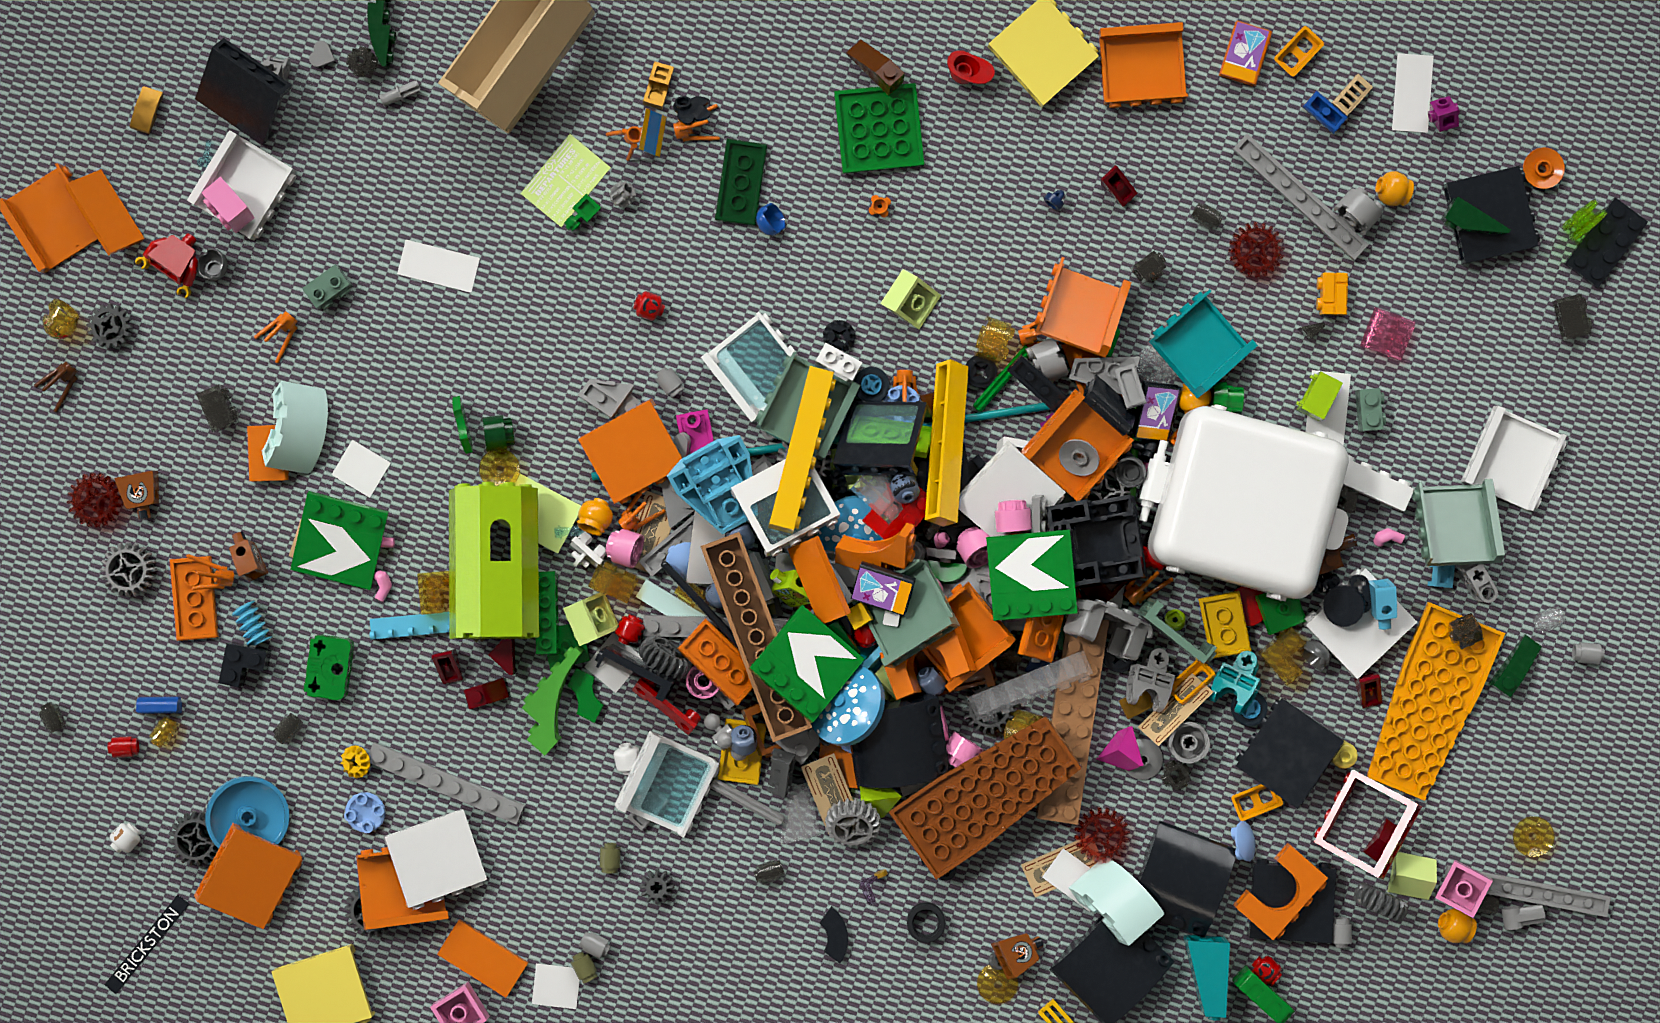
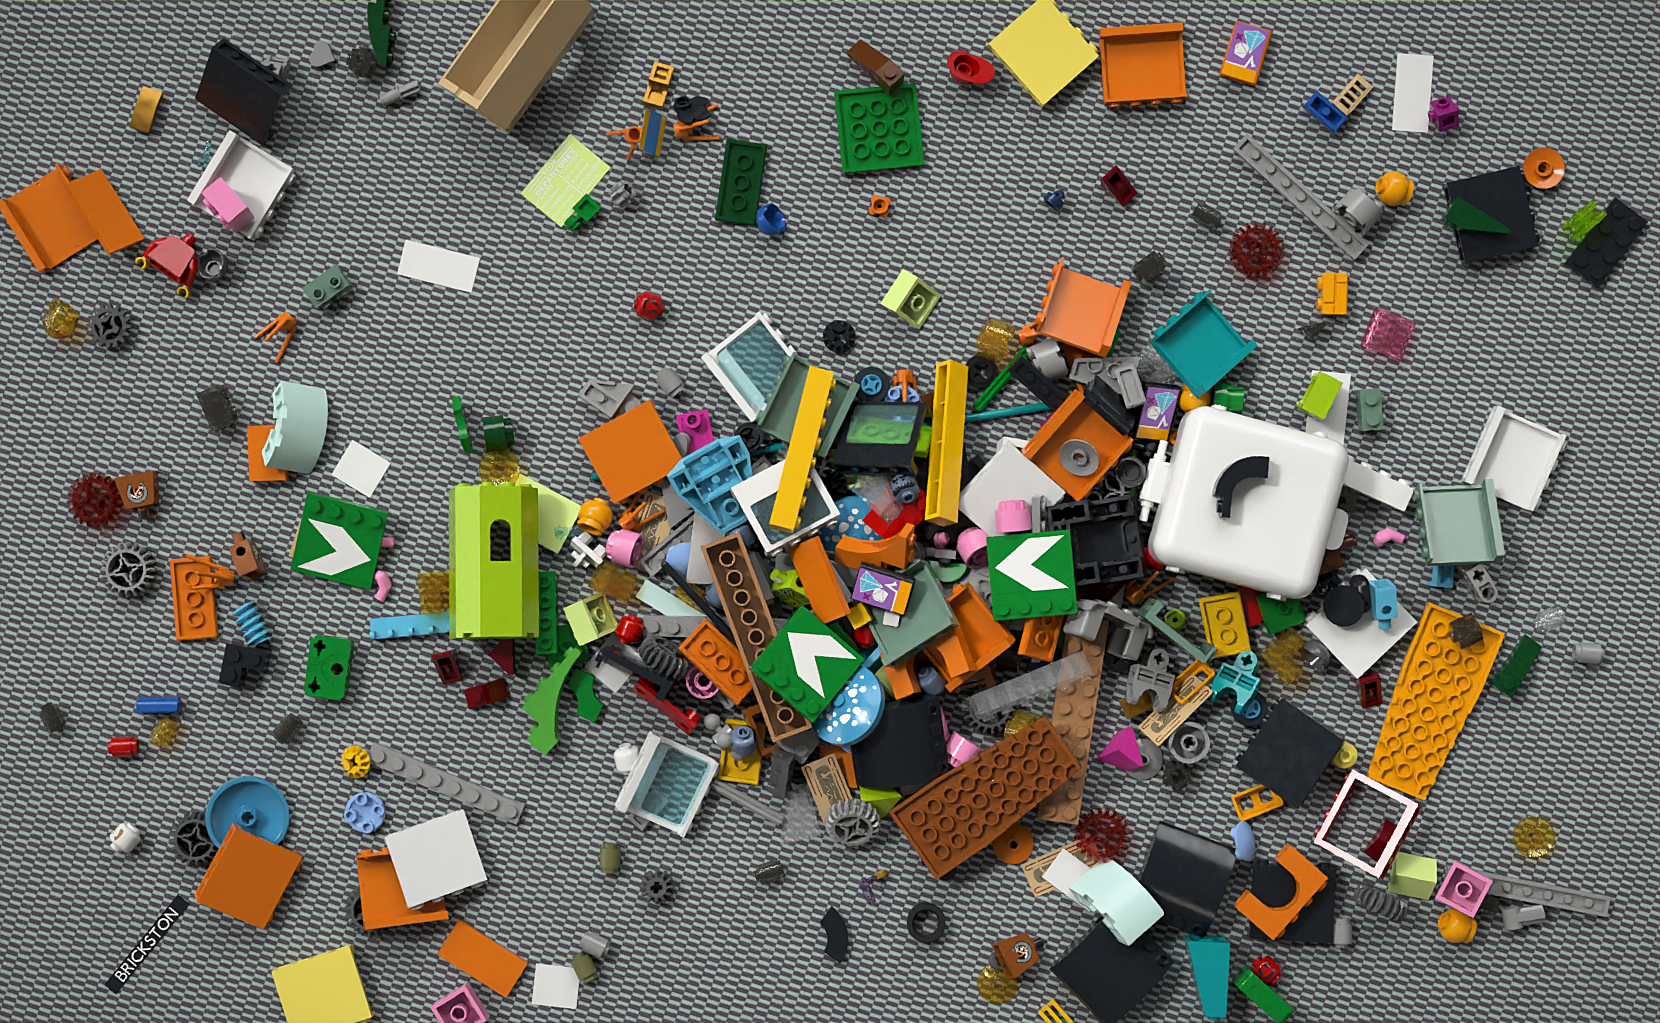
reddish brown plant [34,361,78,413] -> none
white window [815,343,862,383] -> none
light orange piece [1274,26,1324,77] -> none
clear smoke brick [1552,294,1592,341] -> none
none -> black gear [734,422,765,454]
none -> orange dish [992,823,1034,864]
none -> black arch [1212,456,1269,518]

